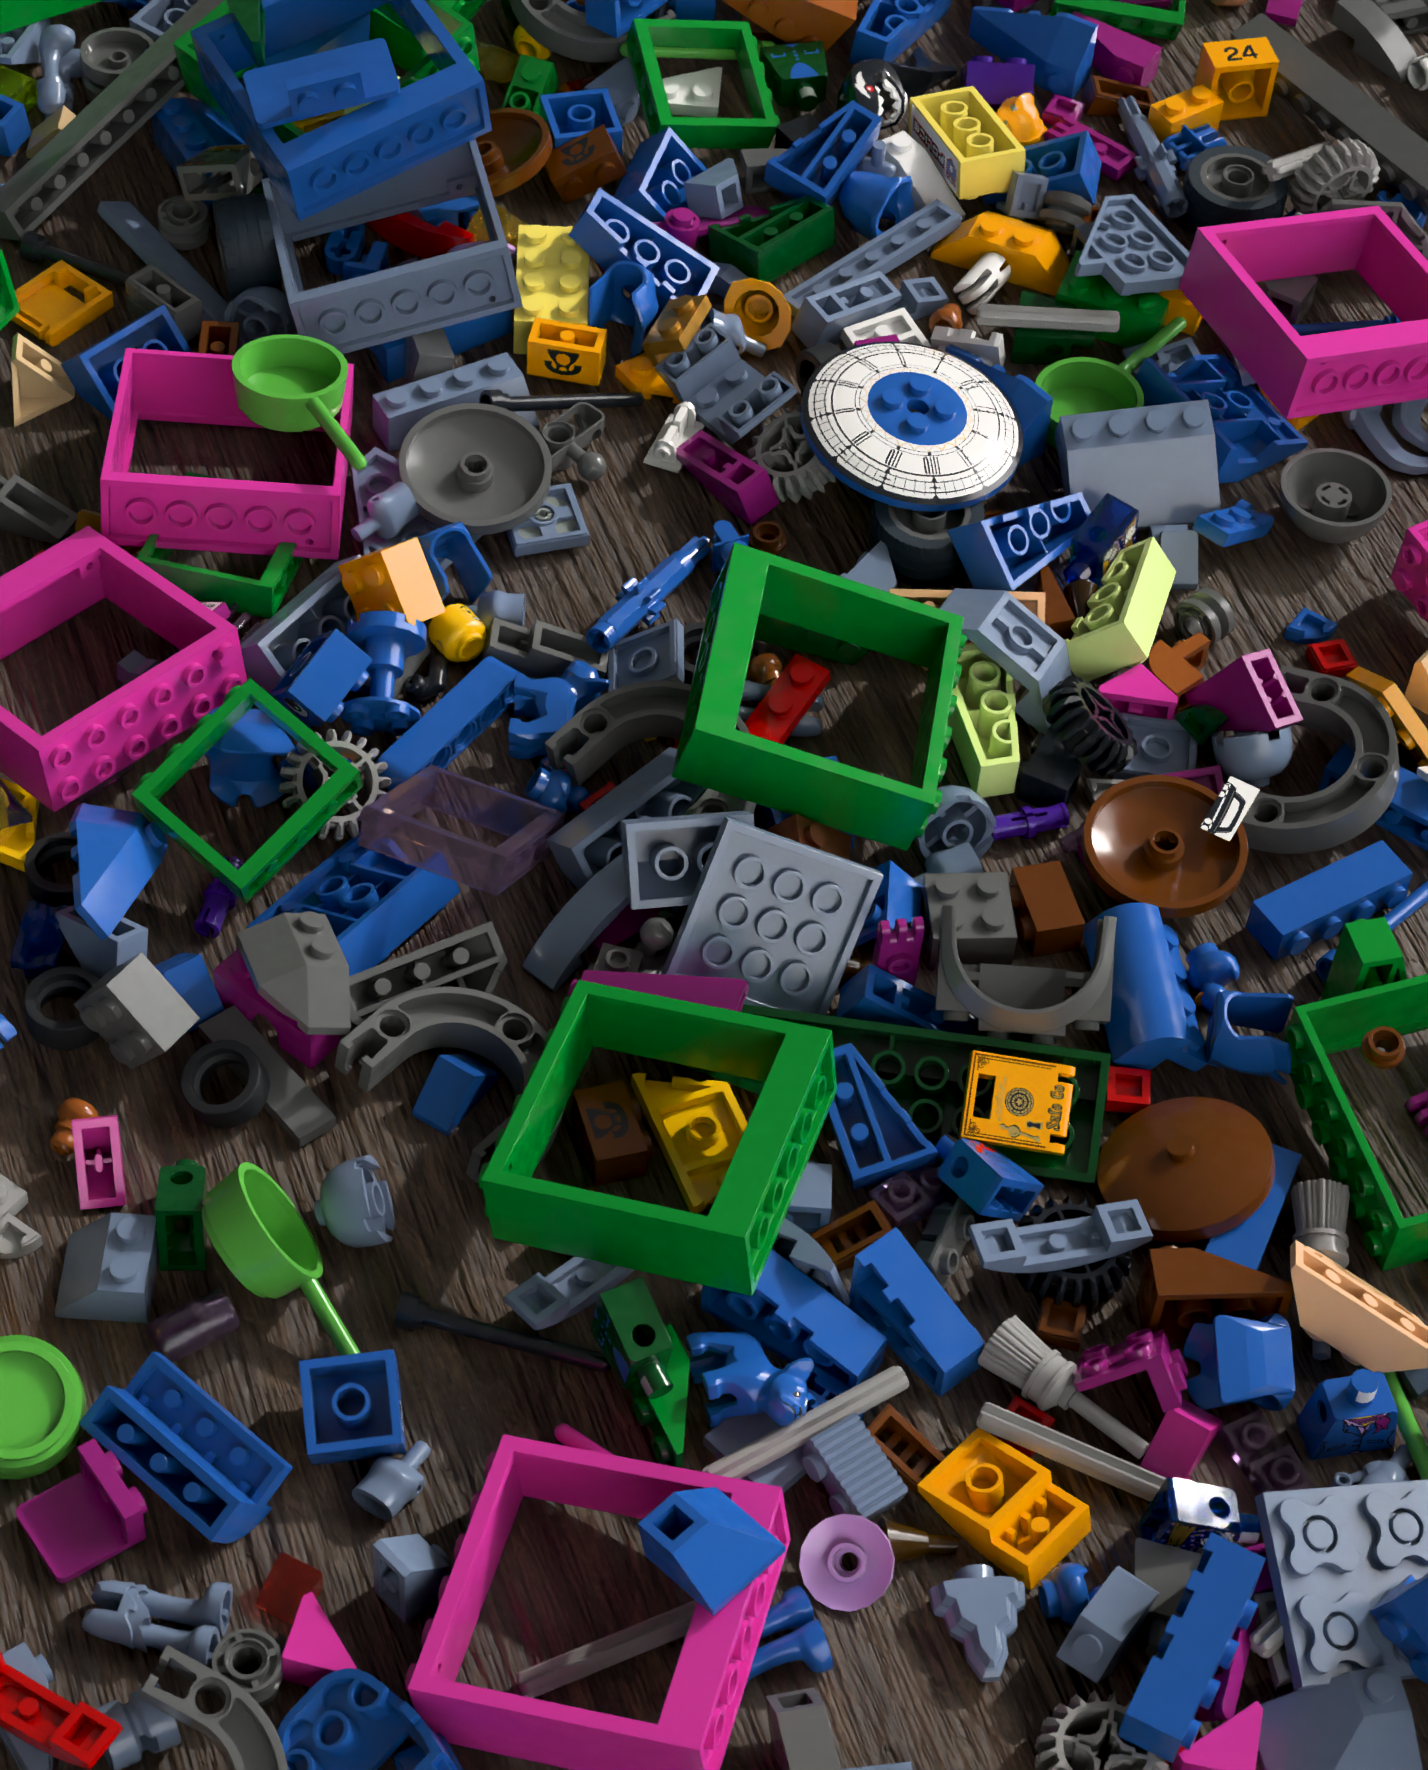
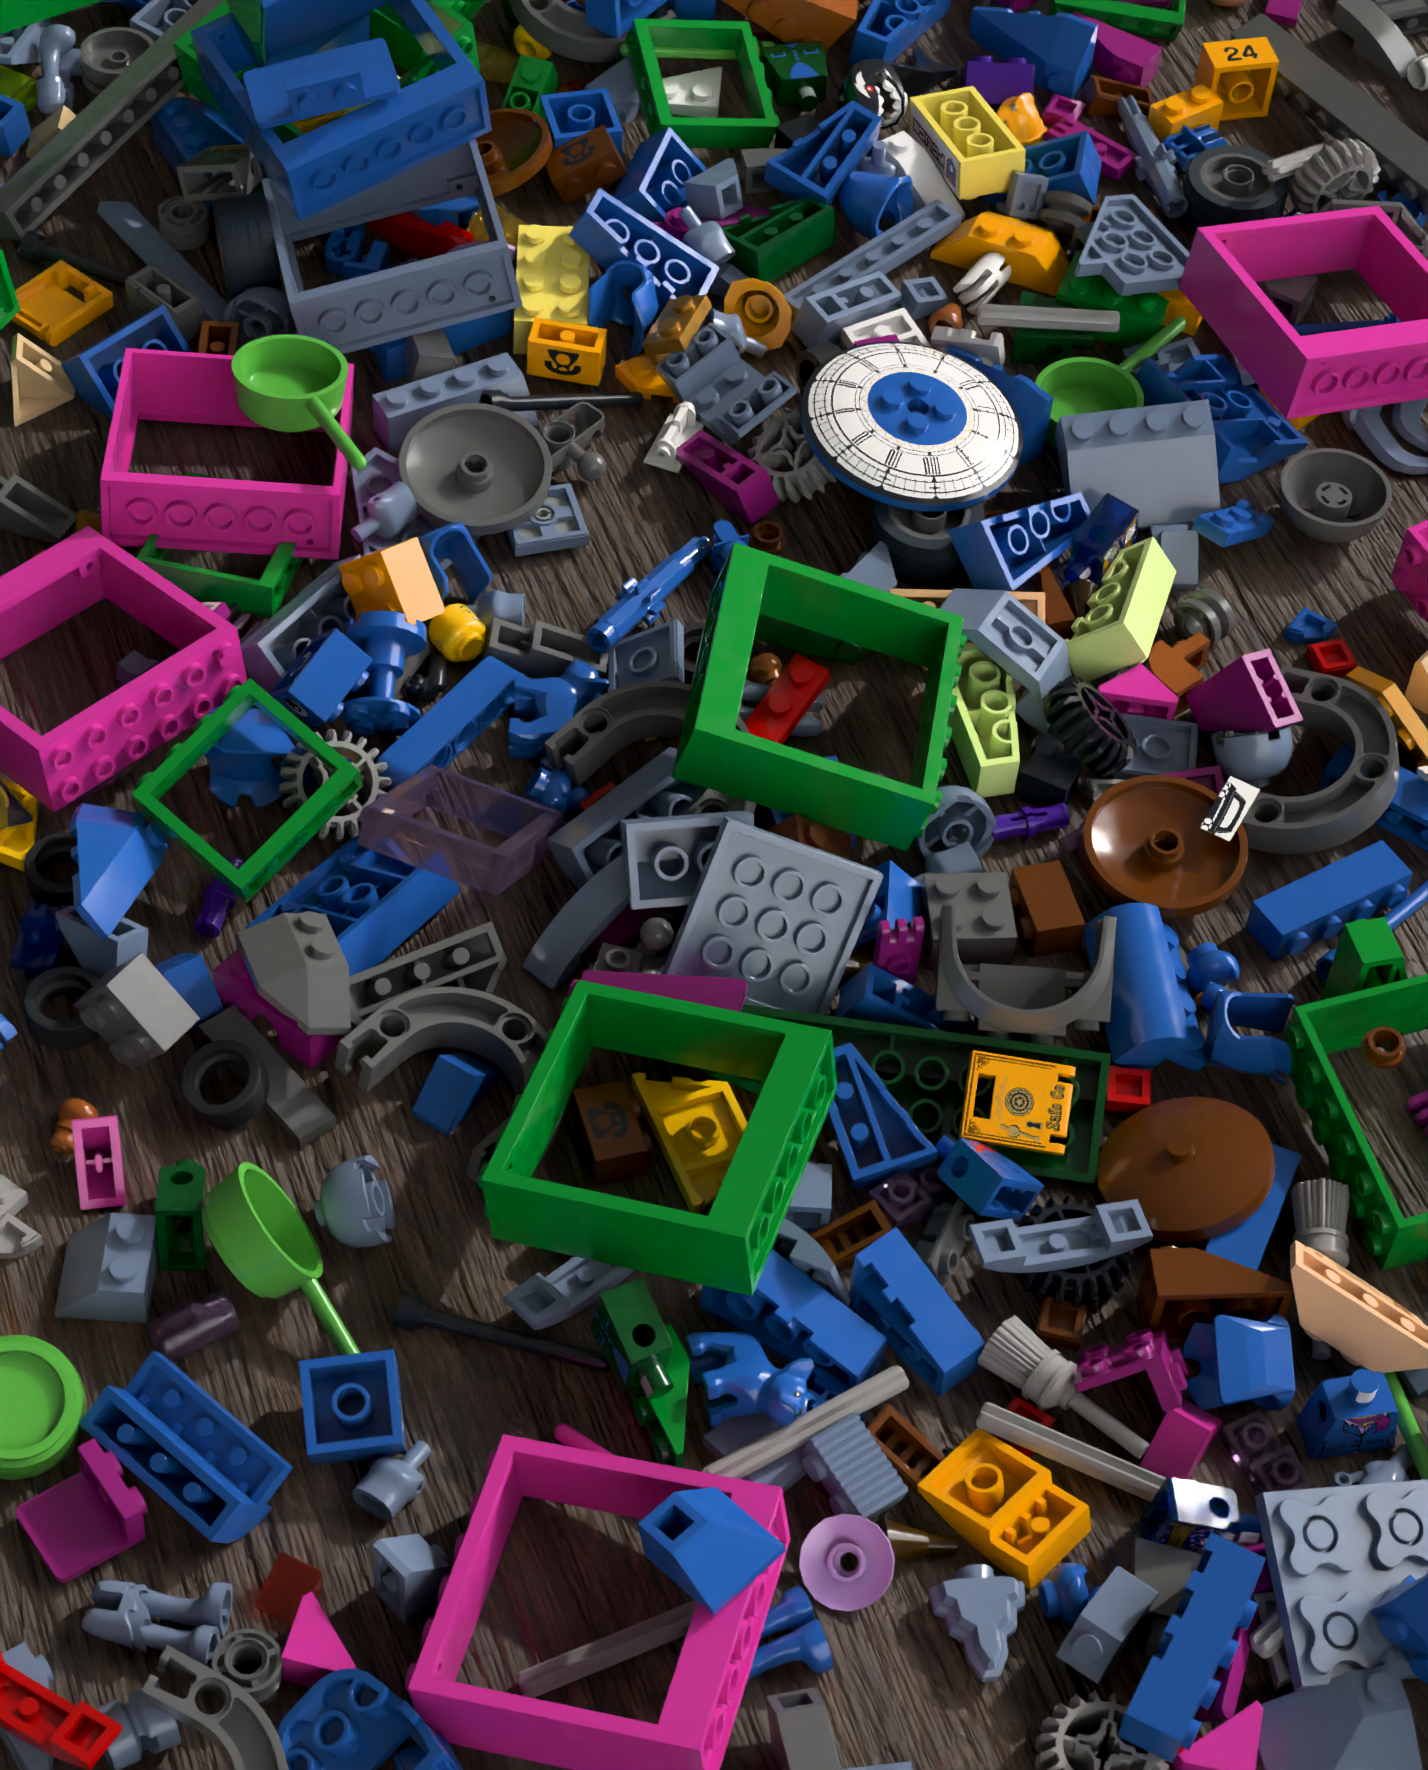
dark green tile [1174,704,1228,746] -> none
none -> sand blue piece [678,206,736,267]

